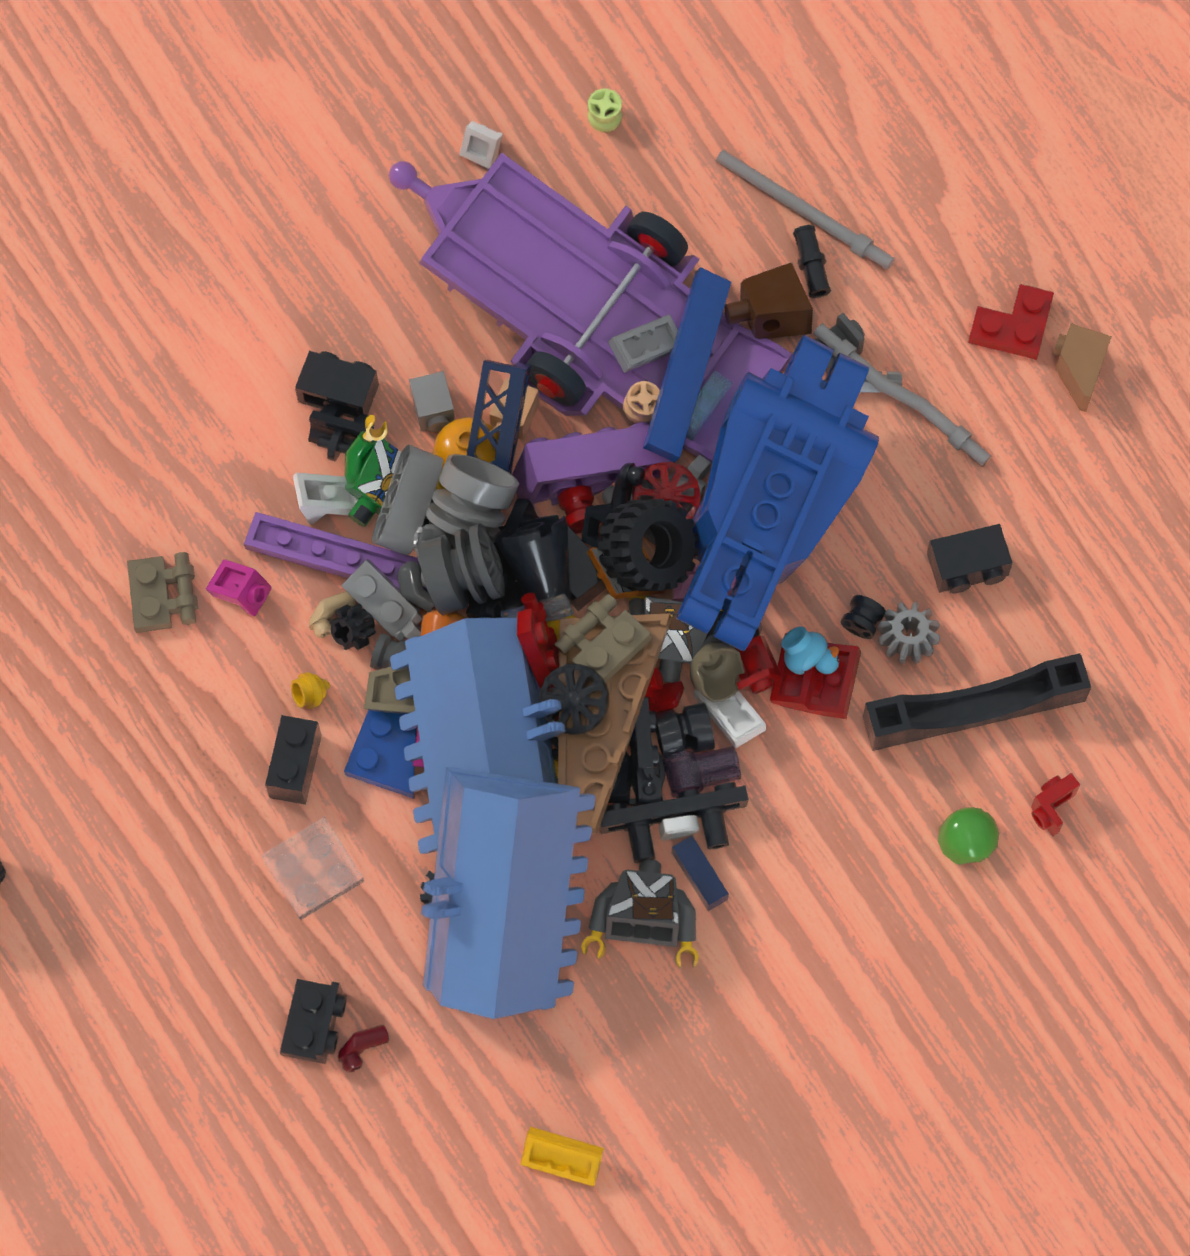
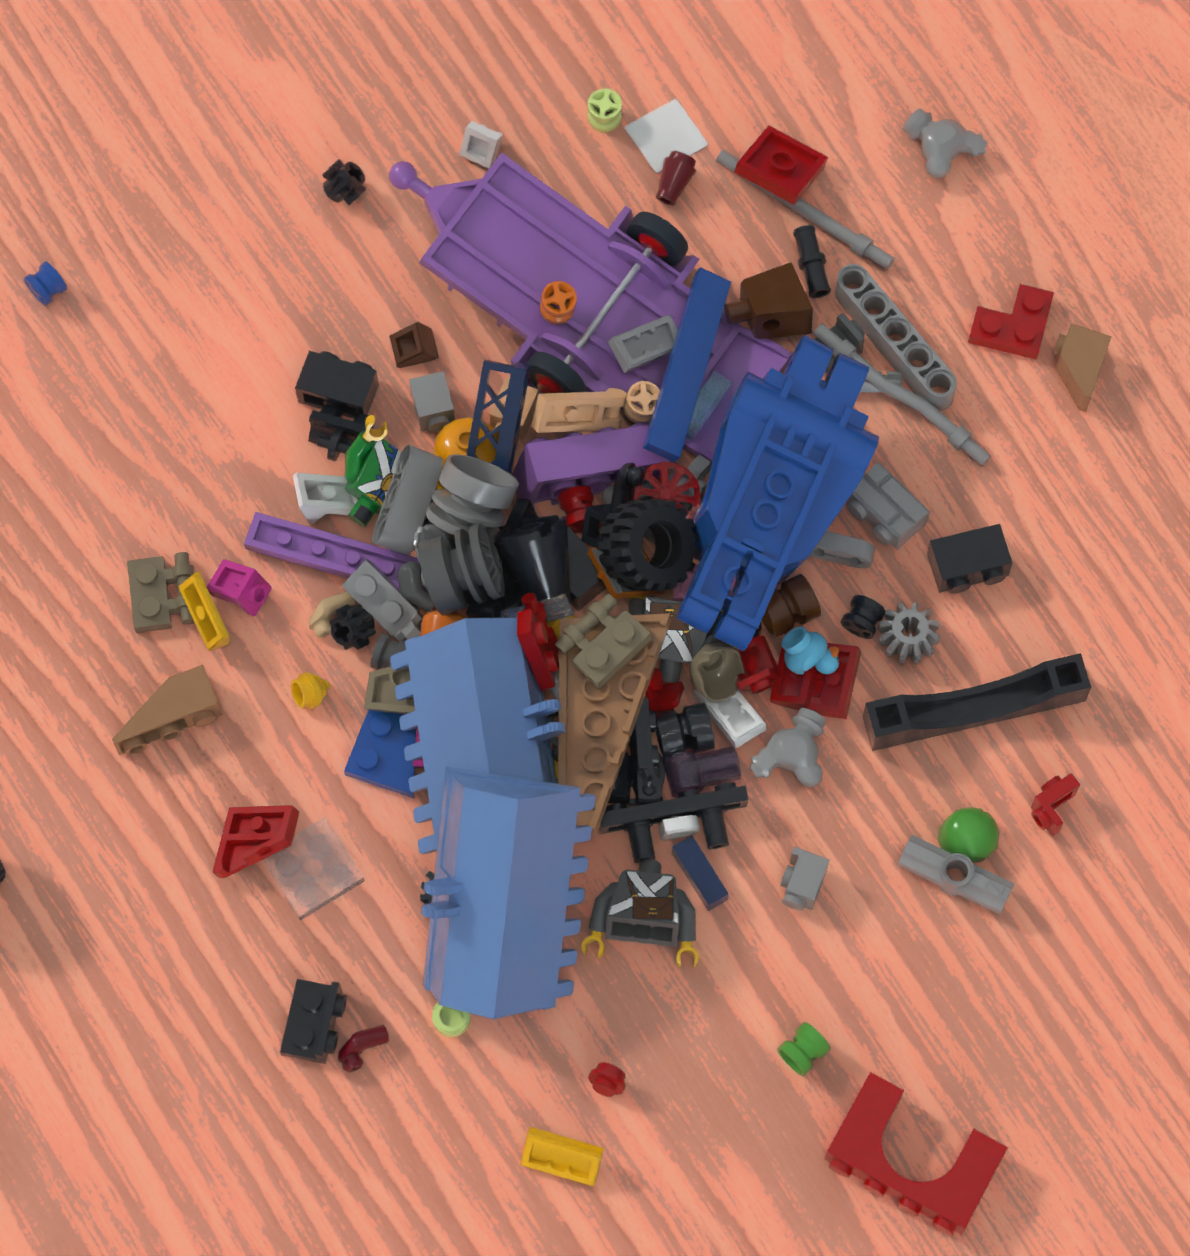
black brick [265,715,322,805] -> none
black wheel [539,664,610,735] -> none
none -> blue wheel [23,261,68,306]
none -> medium nougat slope [112,664,223,755]
none -> yellow slope [178,571,230,651]
none -> red wing [212,805,300,878]
none -> black gear [322,159,366,205]
none -> reddish brown slope [389,321,439,368]
none -> yellowish green tile [432,1003,471,1037]
none -> light nougat plate [531,388,627,433]
none -> orange wheel [539,281,577,325]
none -> red plate [588,1062,626,1097]
none -> white sticker [625,99,708,173]
none -> dark red cone [656,151,696,206]
none -> red plate [734,125,828,205]
none -> light grey animal [750,708,826,788]
none -> reddish brown wheel [761,574,821,638]
none -> bright green wheel [777,1022,831,1076]
none -> light grey brick [780,847,829,911]
none -> light grey beam [810,531,875,569]
none -> red arch [824,1072,1008,1235]
none -> light grey beam [835,264,957,411]
none -> light grey brick [847,463,930,550]
none -> light grey piece [897,835,1014,915]
none -> light grey animal [903,108,988,178]

